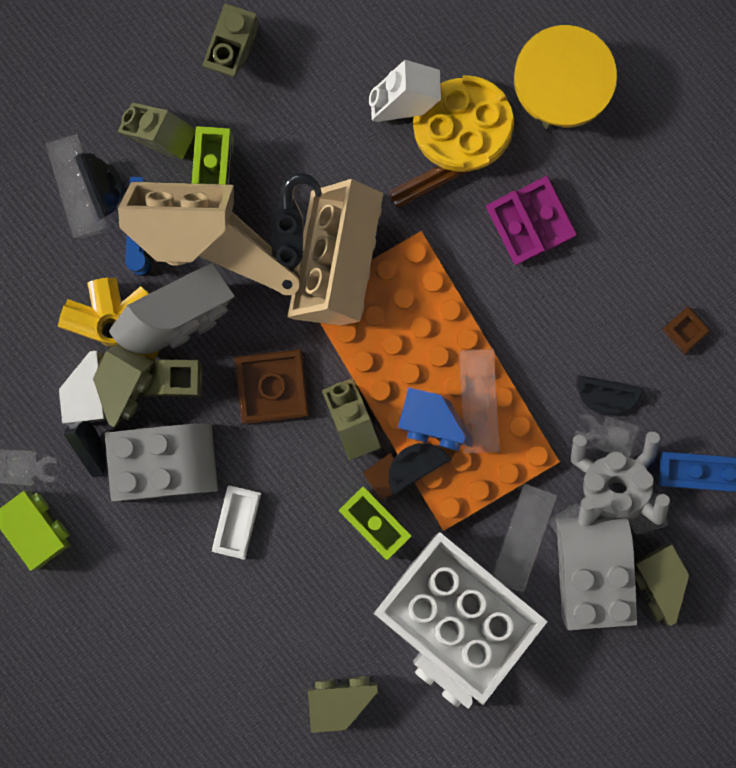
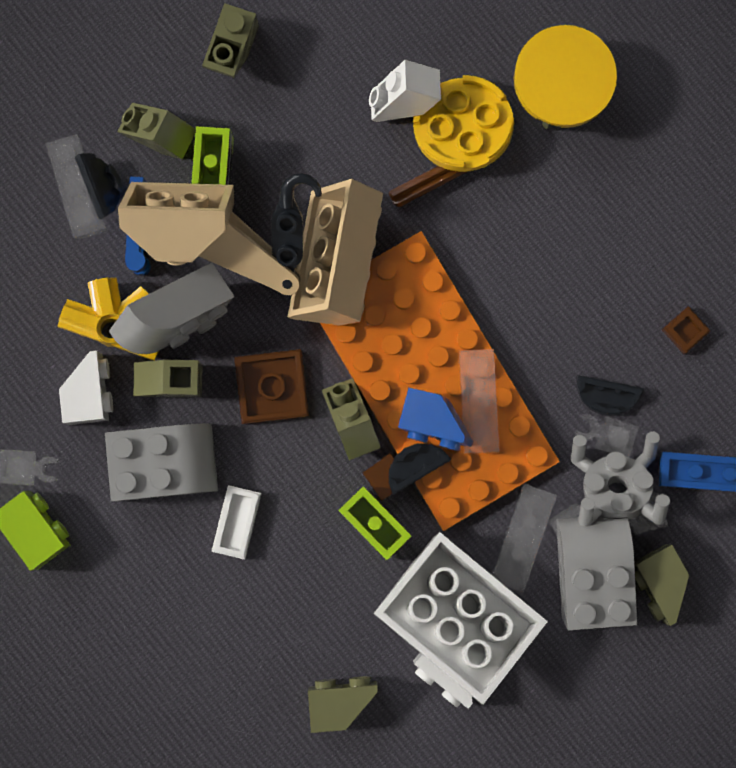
black tile [63,420,105,477] -> none
olive slope [93,343,155,427] -> none
magenta slope [486,175,578,266] -> none

